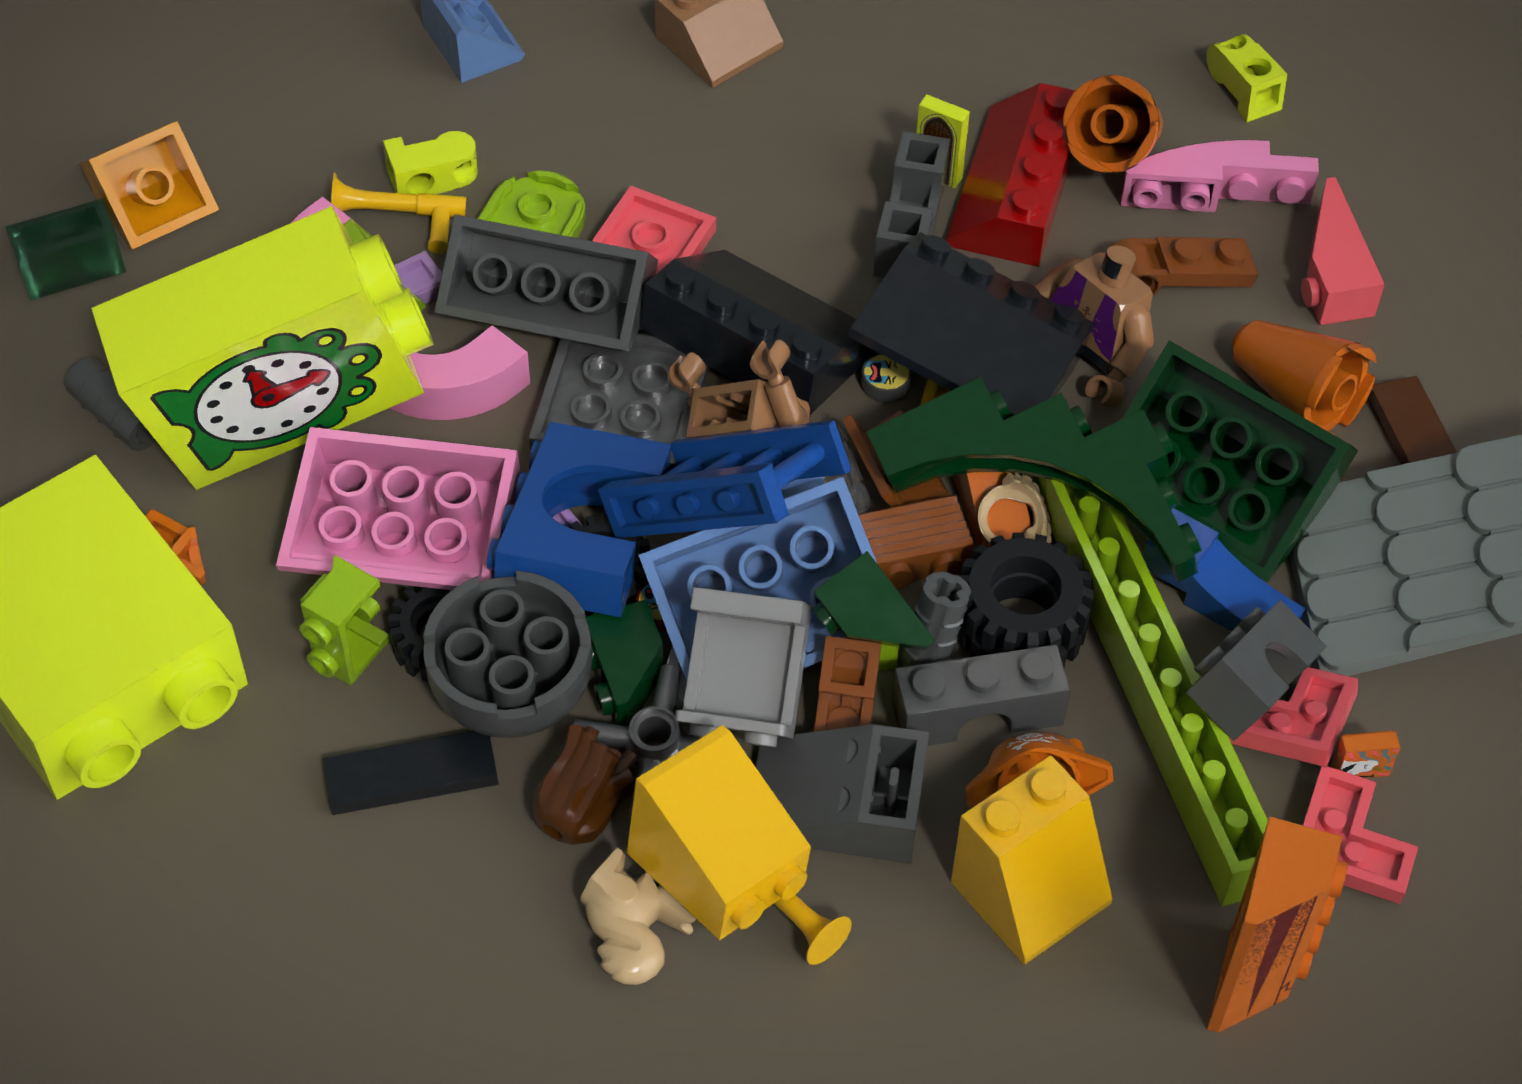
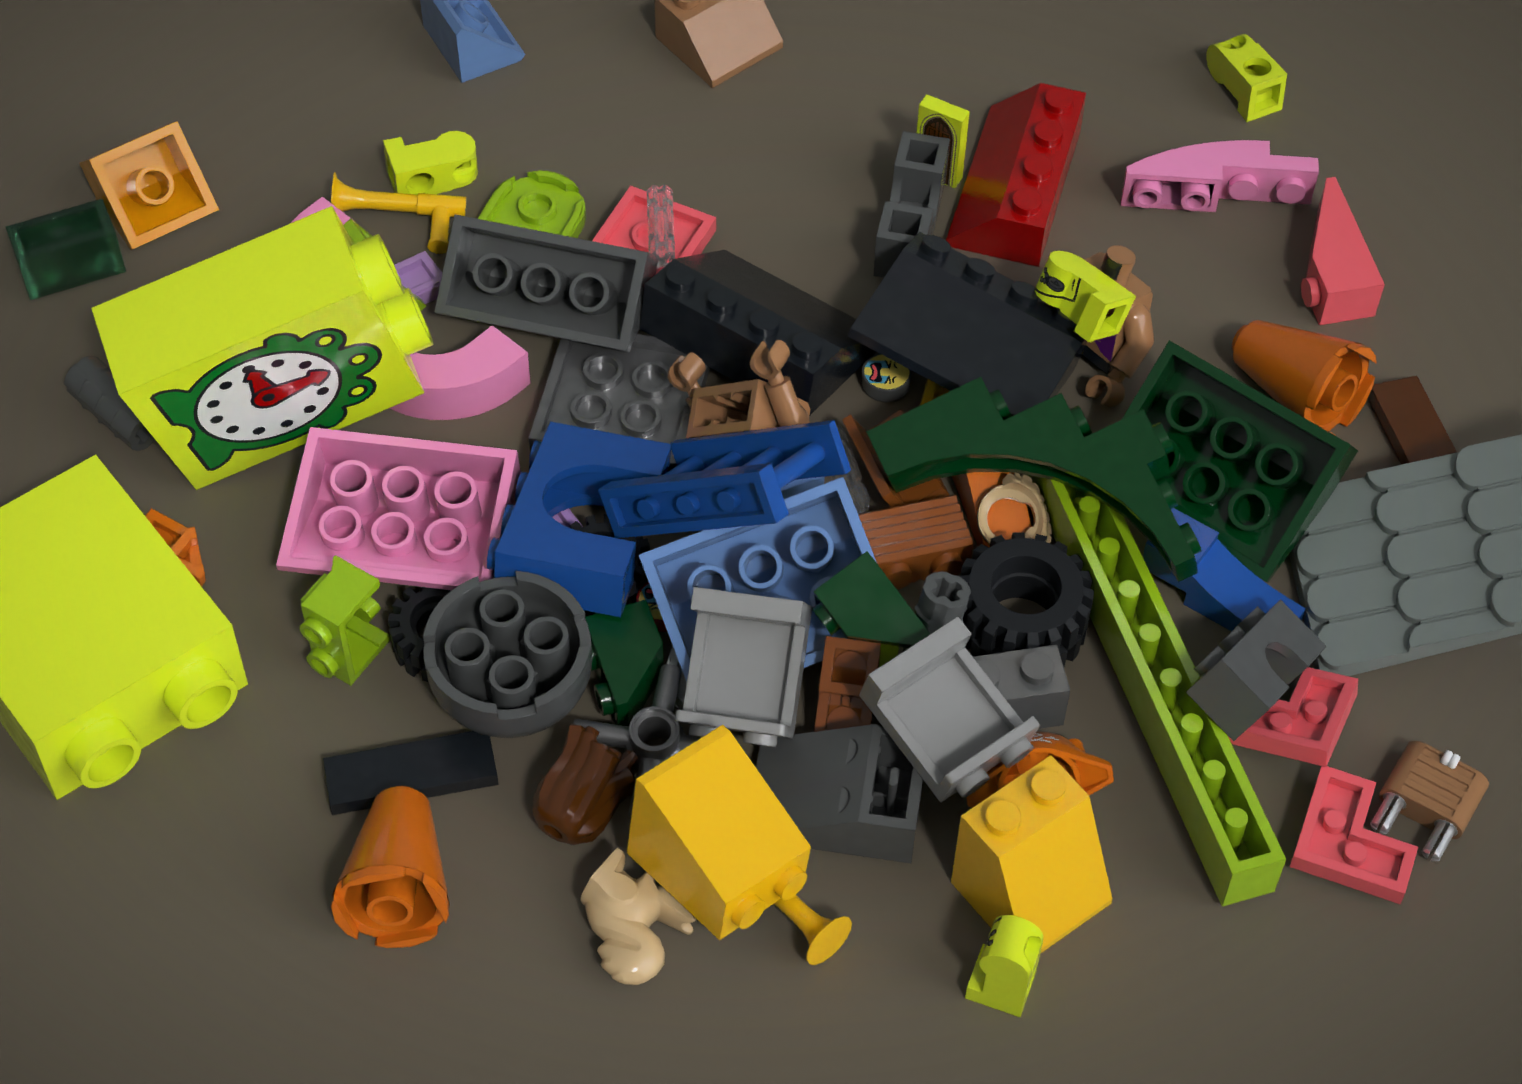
orange cone [1063,75,1164,173] -> none
dark orange plate [1112,237,1259,296] -> none
orange slope [1207,816,1348,1033] -> none
orange tile [1331,730,1401,778] -> none
none -> orange cone [331,786,450,948]
none -> clear axle [647,185,675,269]
none -> light grey panel [859,617,1041,803]
none -> neon yellow leg [965,915,1043,1018]
none -> neon yellow leg [1034,251,1136,343]
none -> medium nougat piece [1370,741,1489,862]

